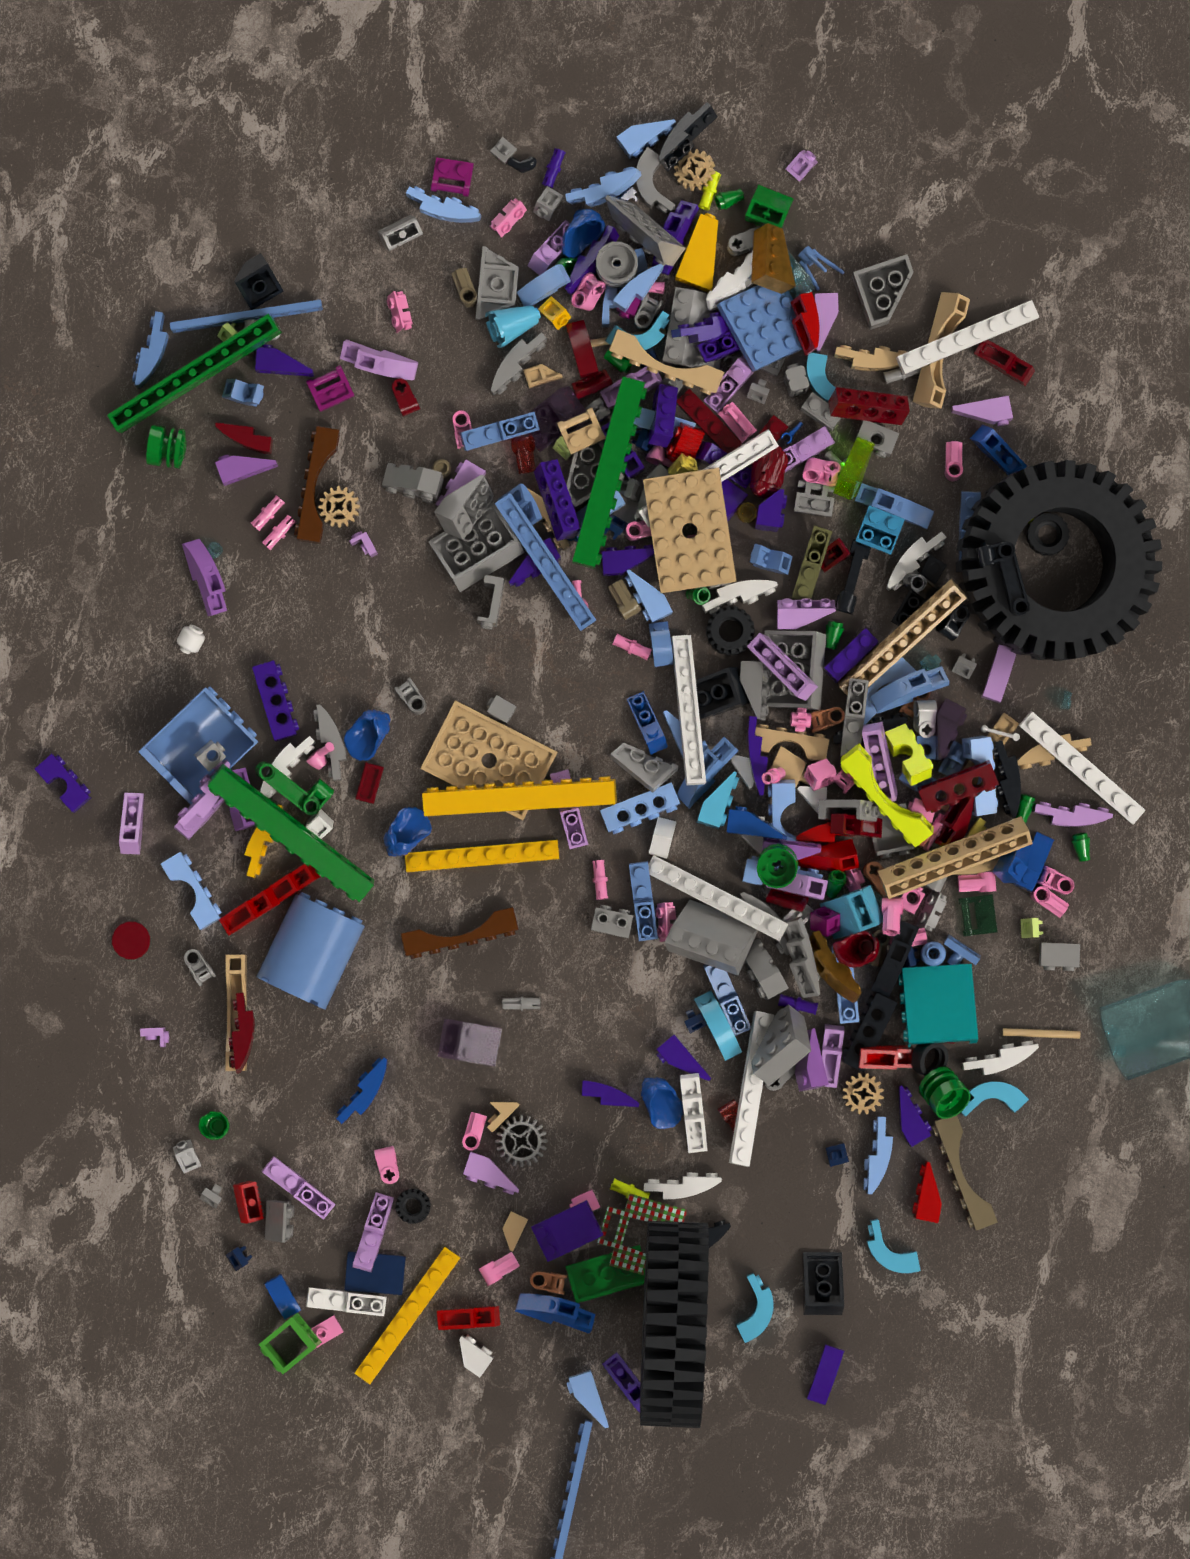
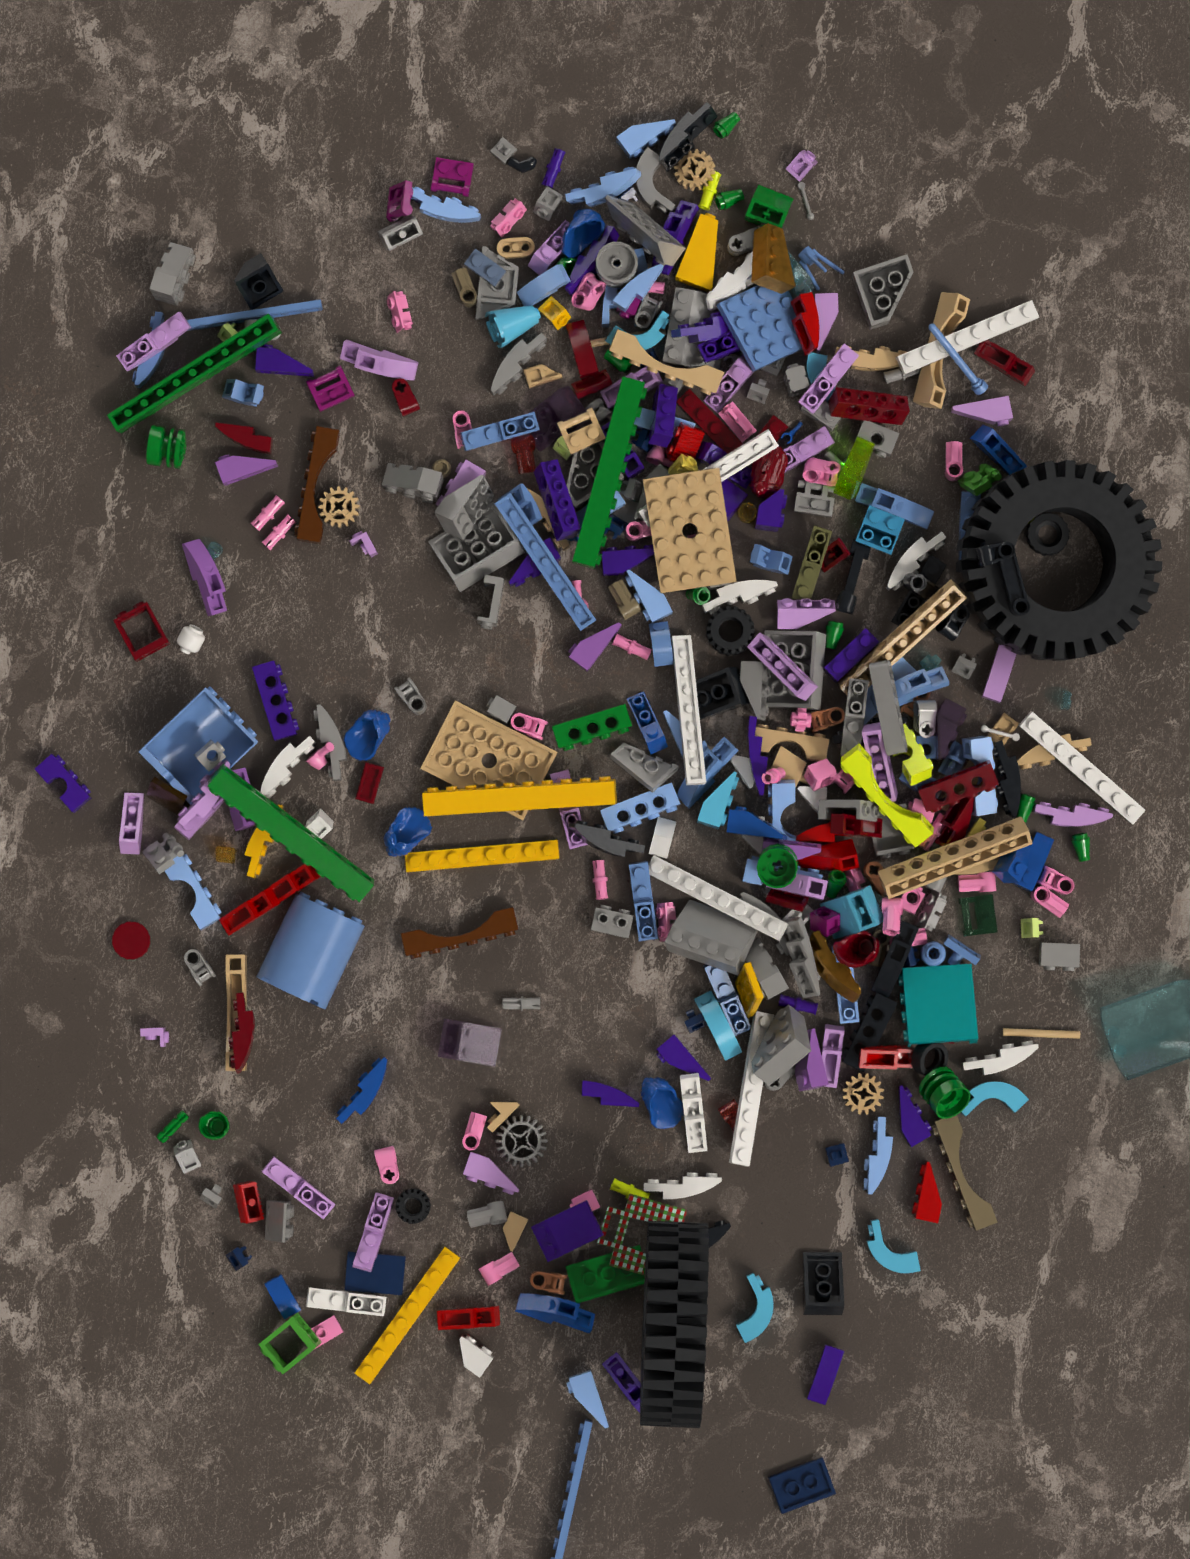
green piece [255,761,334,815] -> none
none -> dark red window [113,601,170,662]
none -> lavender slope [116,312,191,371]
none -> light grey plate [142,832,184,875]
none -> dark brown slope [147,777,188,815]
none -> light grey brick [150,242,196,306]
none -> green axle [156,1111,189,1143]
none -> clear yellow slope [216,846,237,864]
none -> magenta plate [386,180,413,222]
none -> sand blue plate [464,248,506,287]
none -> light grey piece [467,1201,507,1228]
none -> tan plate [497,237,535,259]
none -> bright pink piece [510,713,548,740]
none -> green brick [552,704,632,752]
none -> medium lavender slope [568,622,622,672]
none -> black slope [568,820,645,857]
none -> green cone [712,112,740,139]
none -> yellow tile [735,962,764,1018]
none -> dark blue tile [768,1457,836,1514]
none -> light grey hinge [798,182,814,220]
none -> lavender slope [798,343,859,414]
none -> light grey beam [869,659,907,756]
none -> medium blue piece [928,323,988,395]
none -> bright green plate [958,464,1002,496]

